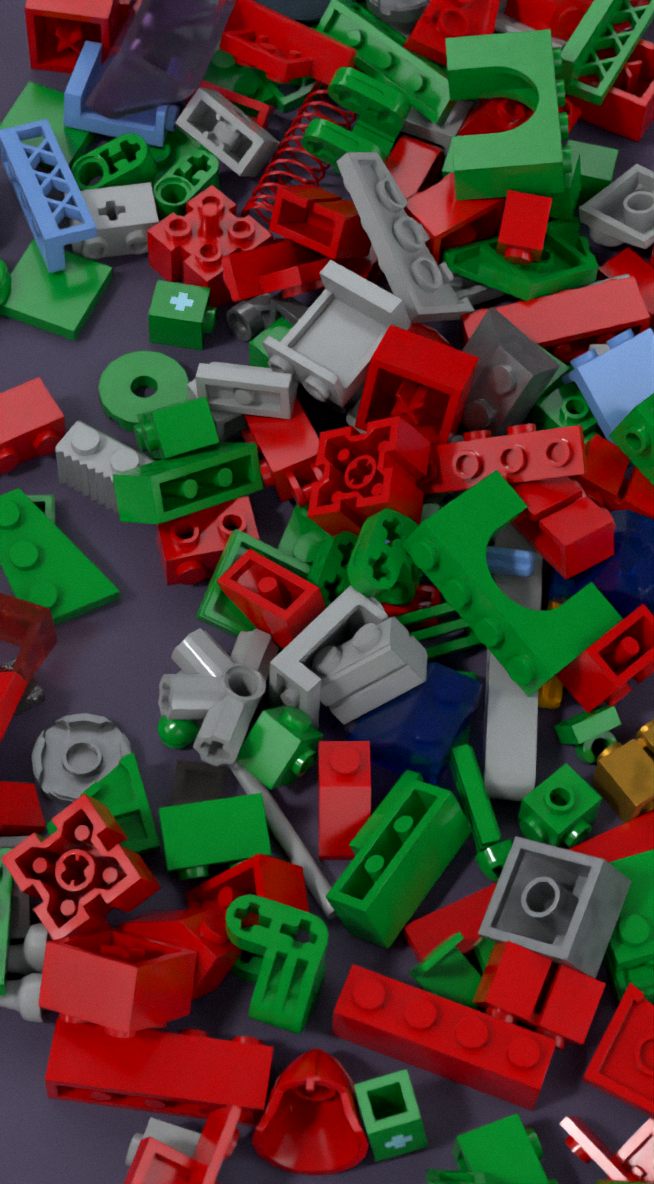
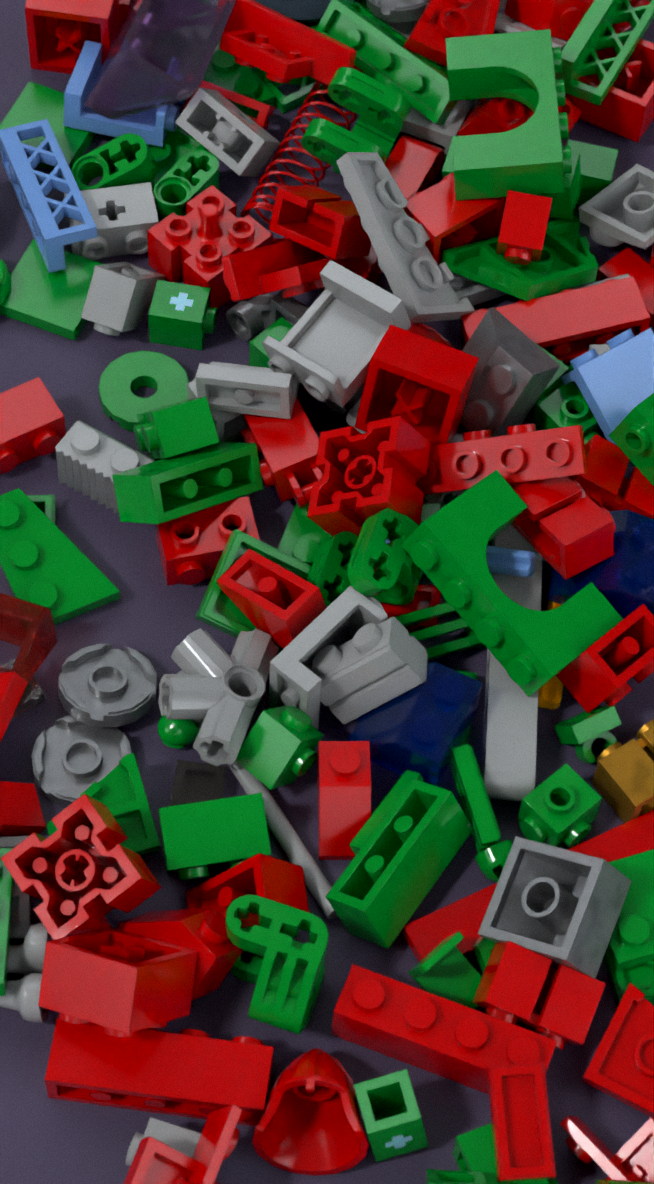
none -> flat silver tile [58,643,157,727]
none -> light grey slope [81,262,165,336]
none -> red tile [486,1062,556,1182]

